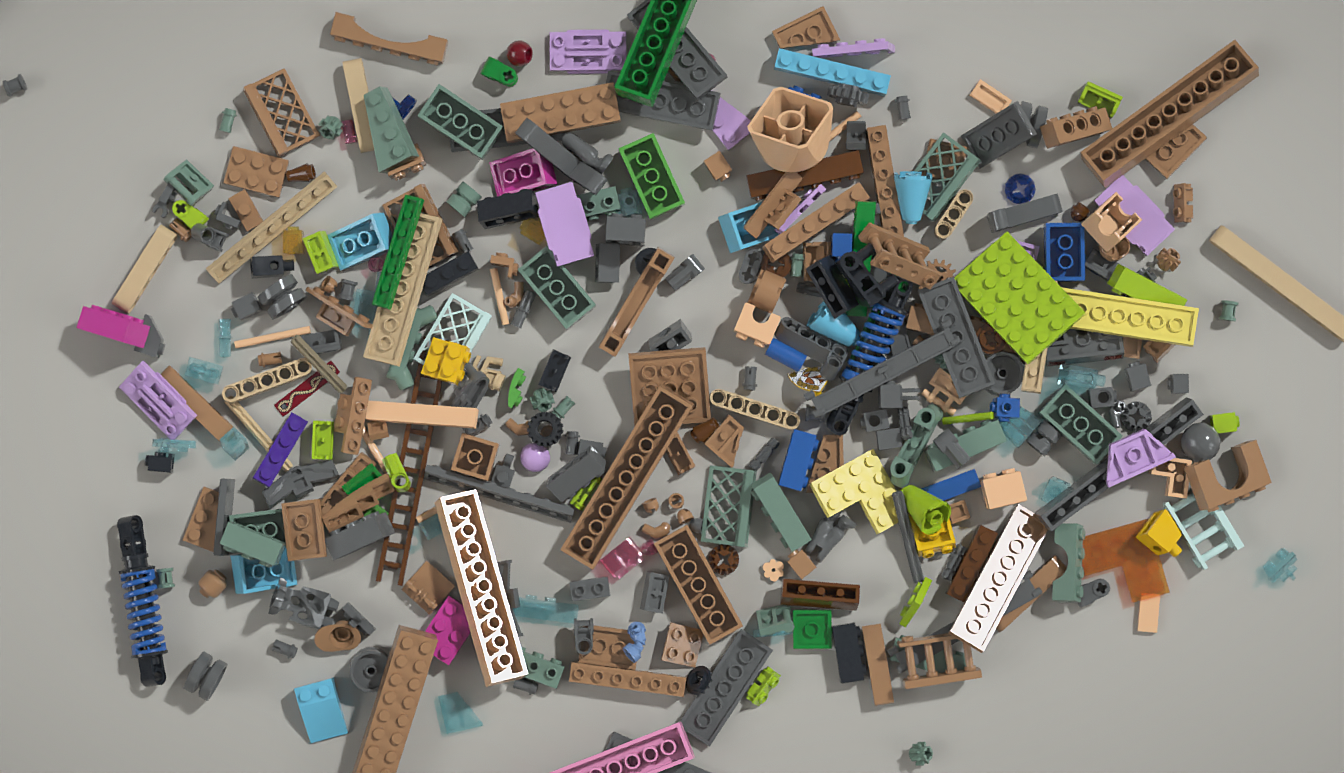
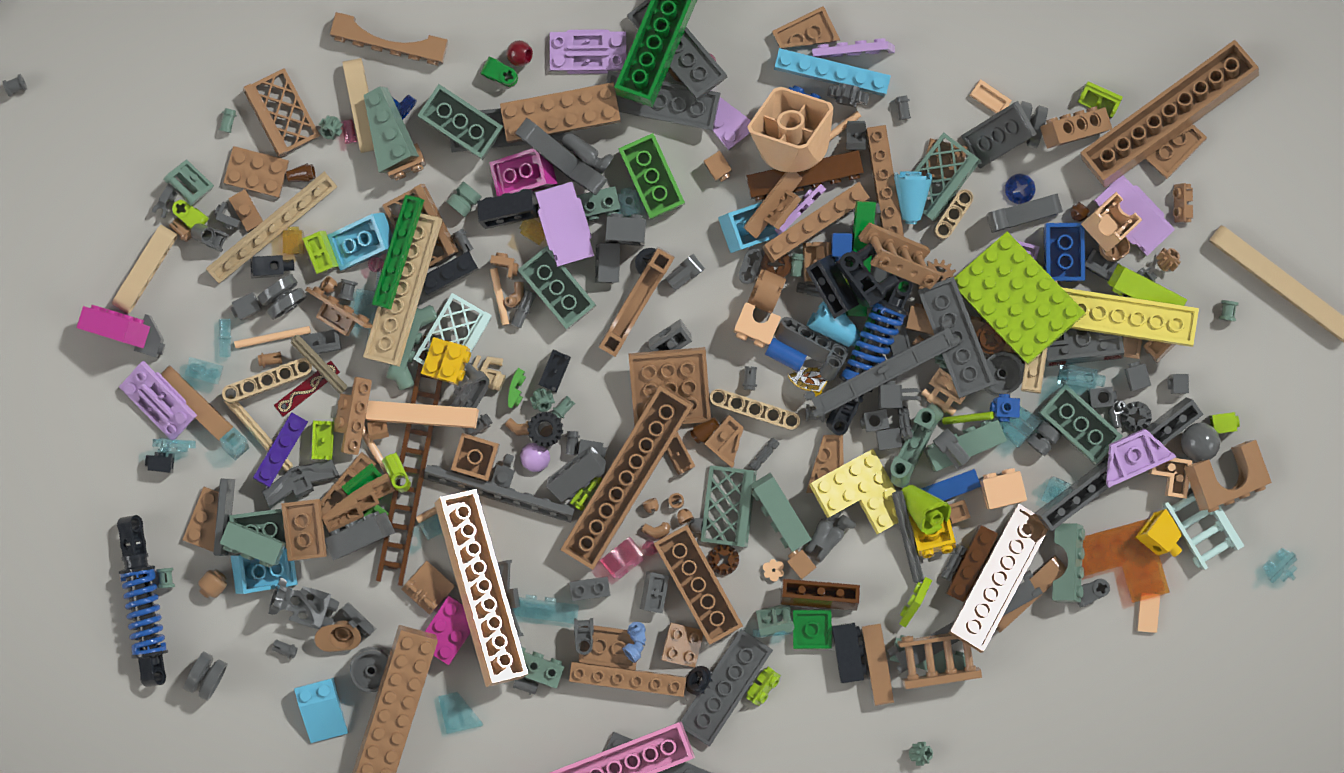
blue brick [778,429,819,491] -> none

